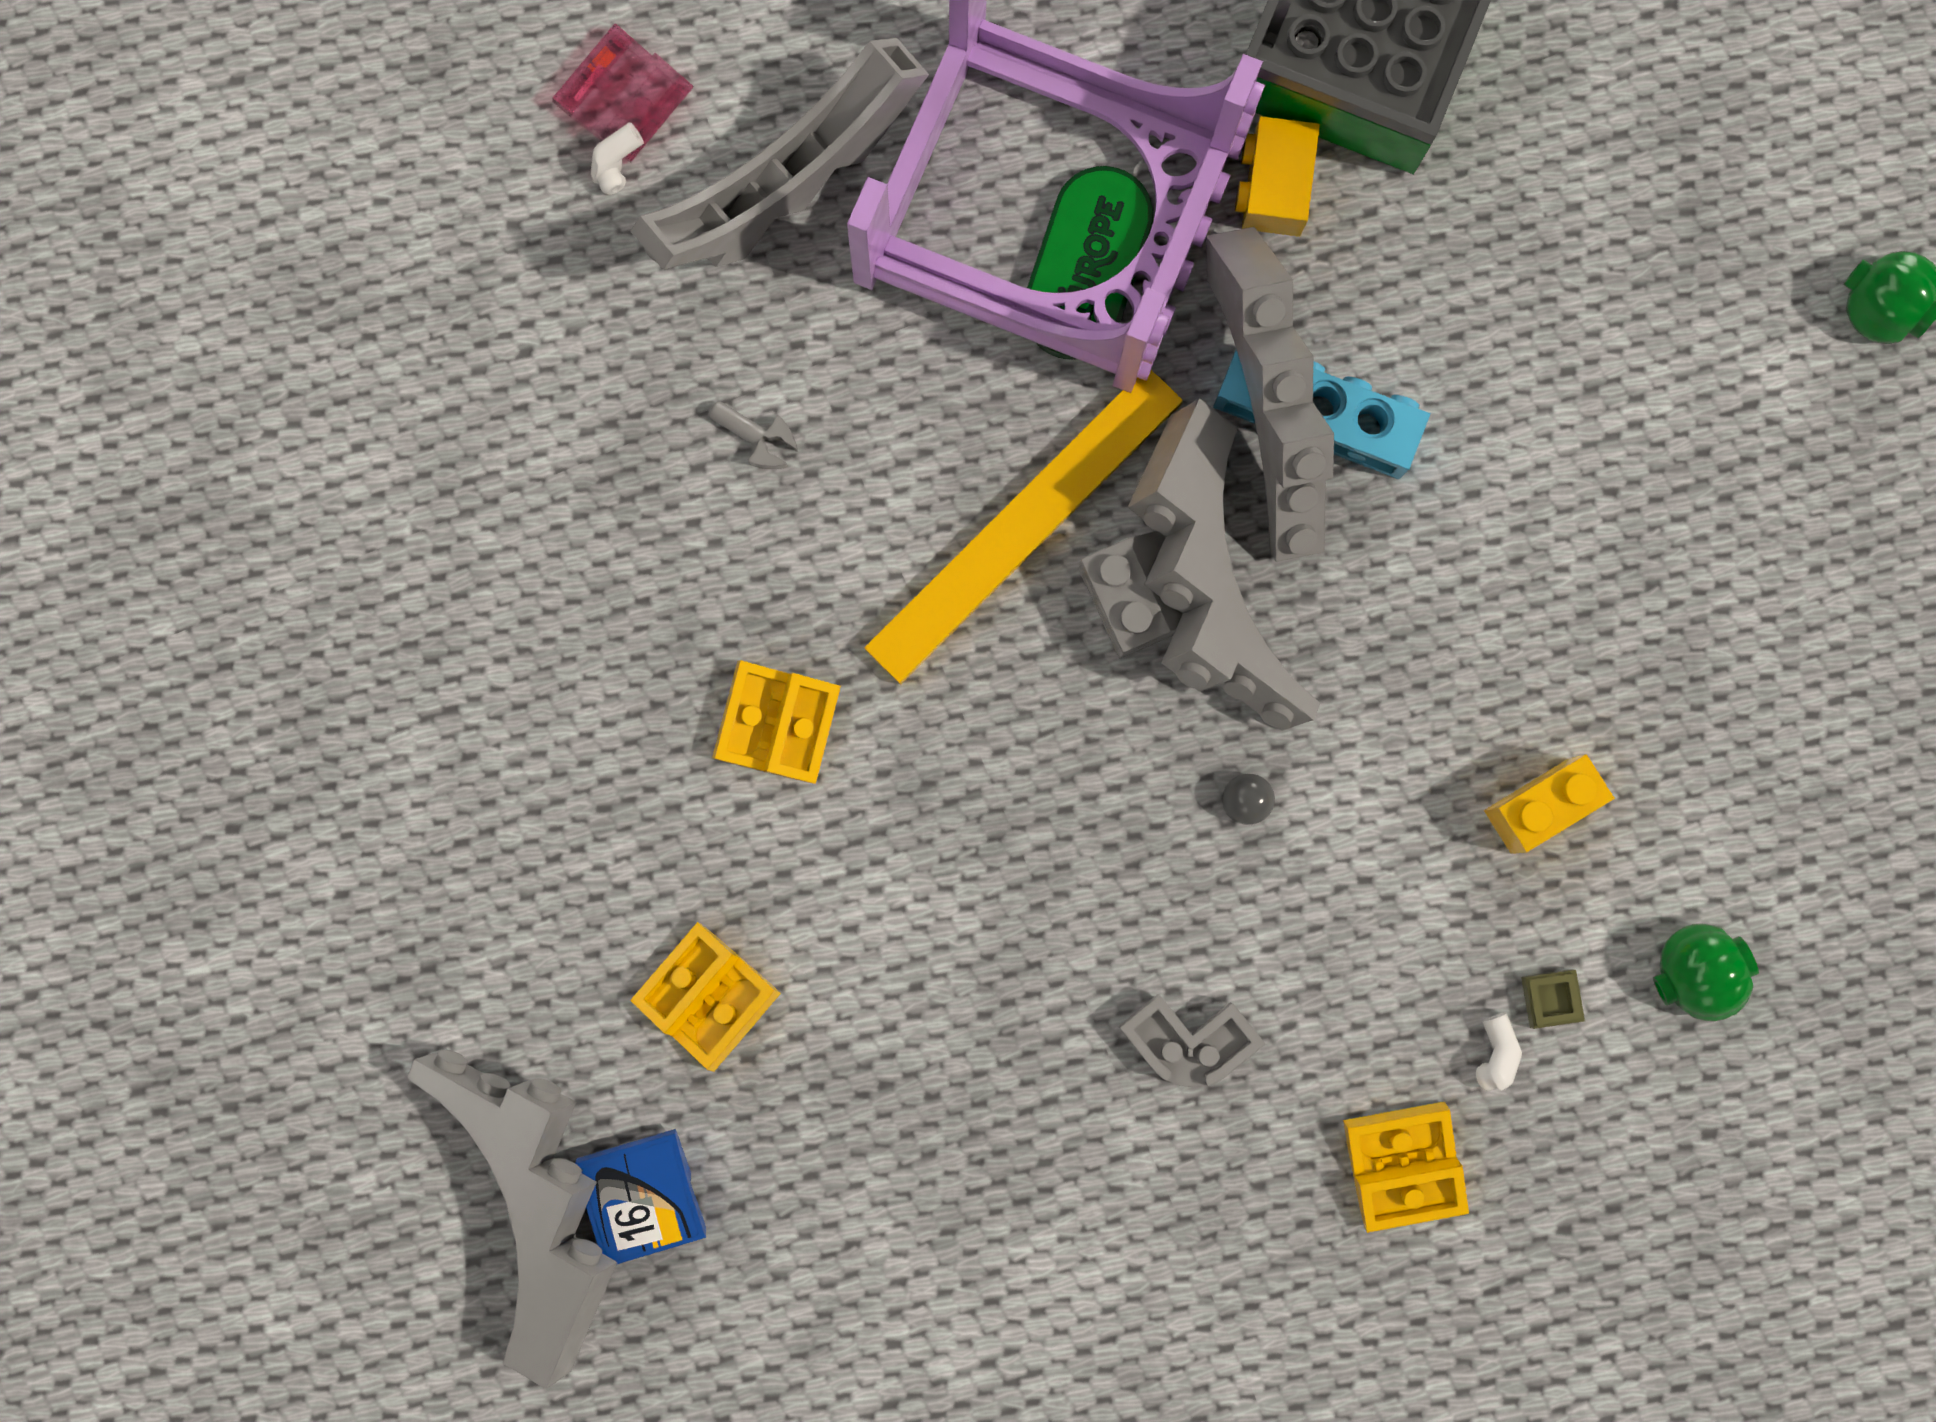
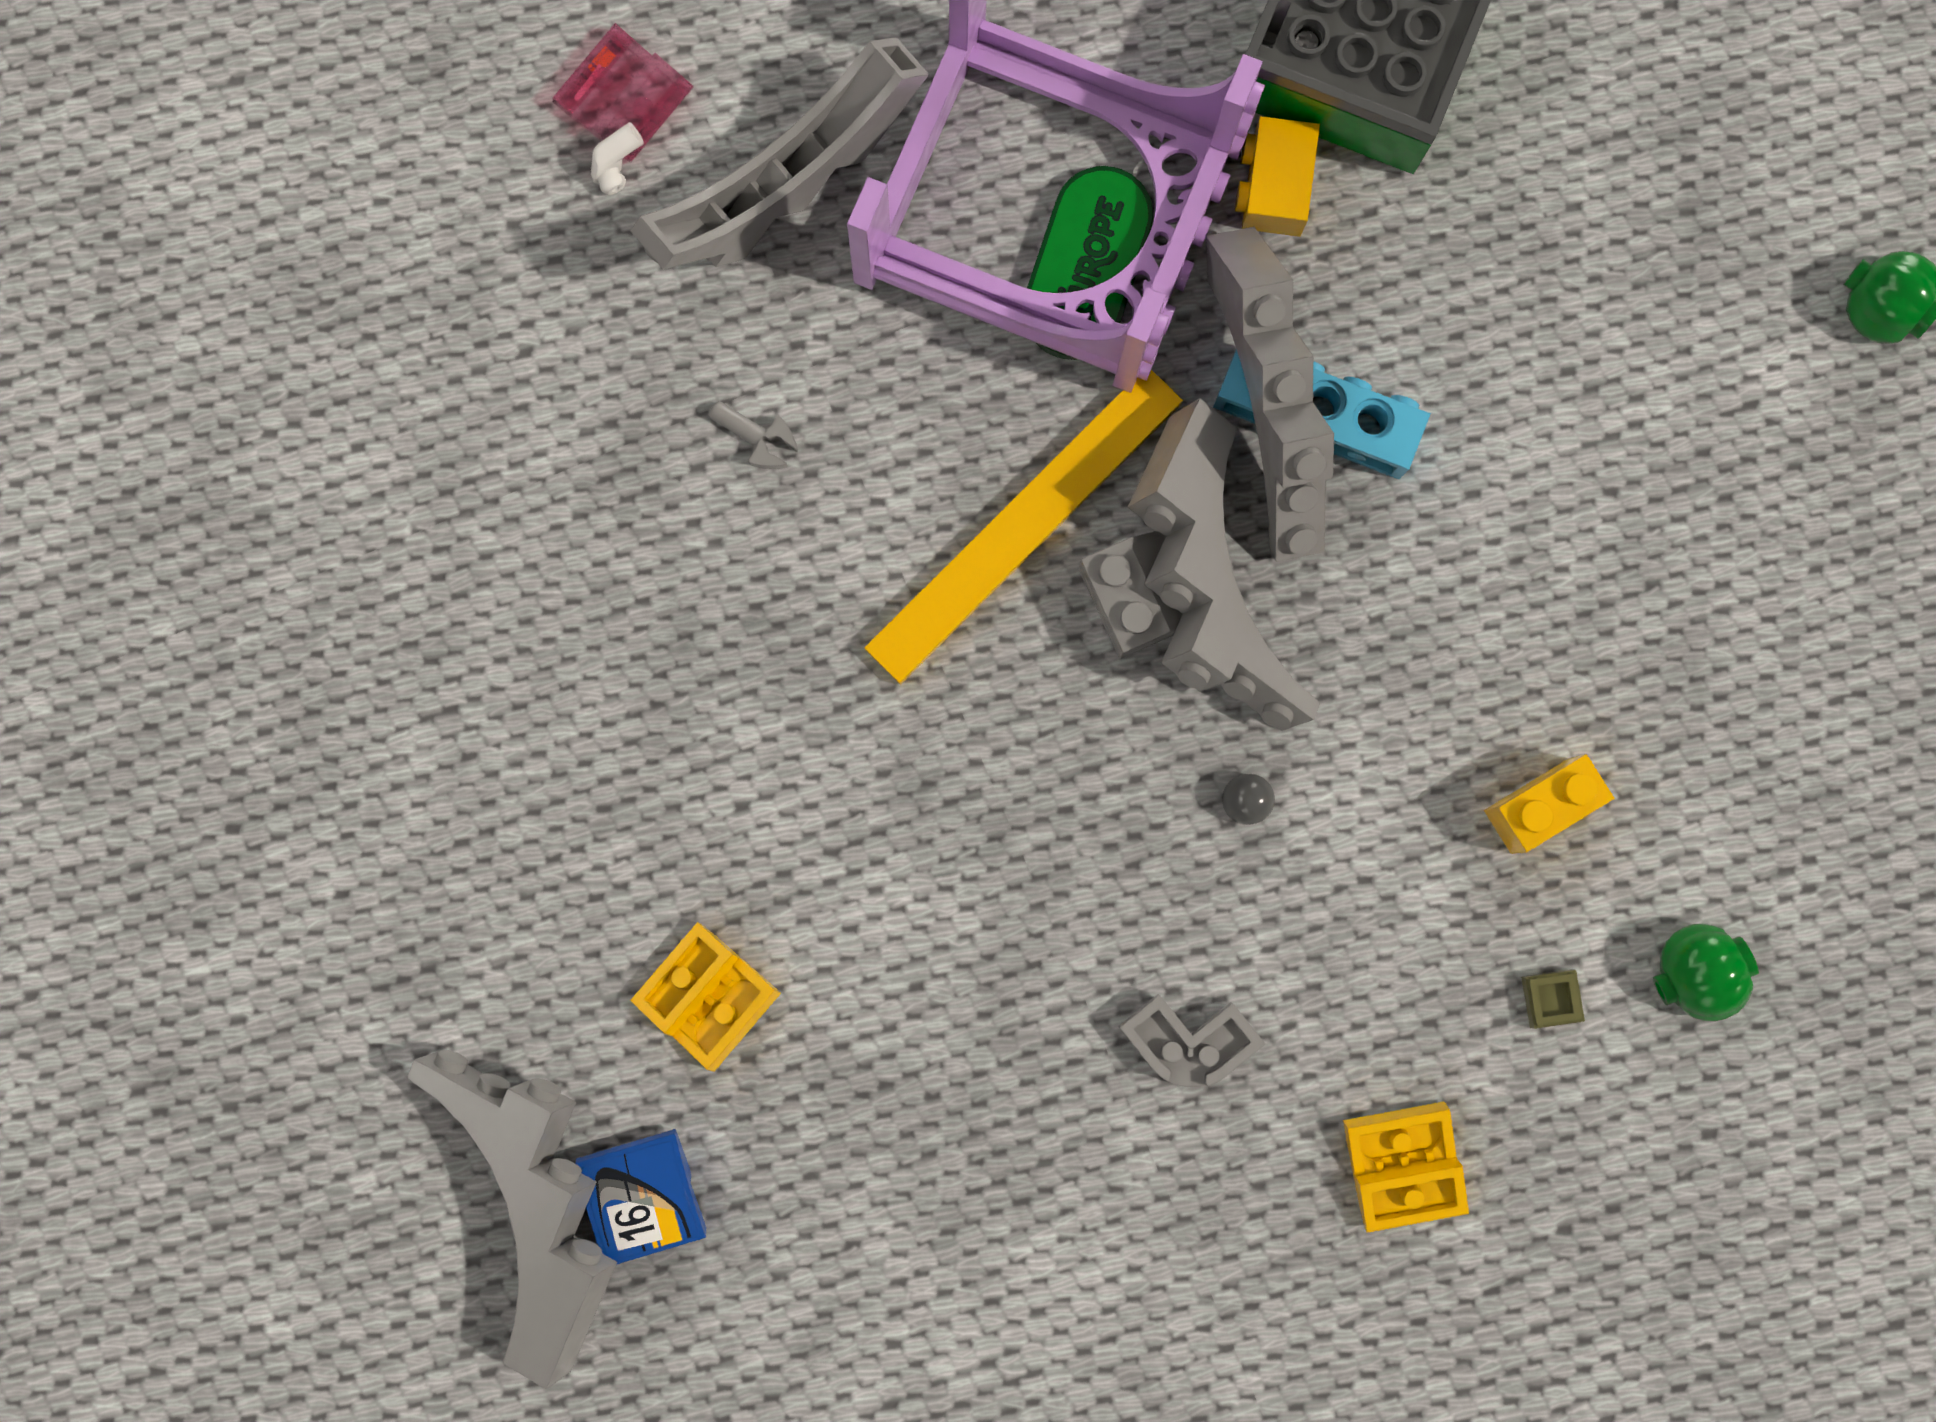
yellow slope [712,660,841,784] -> none
white arm [1476,1012,1522,1091] -> none

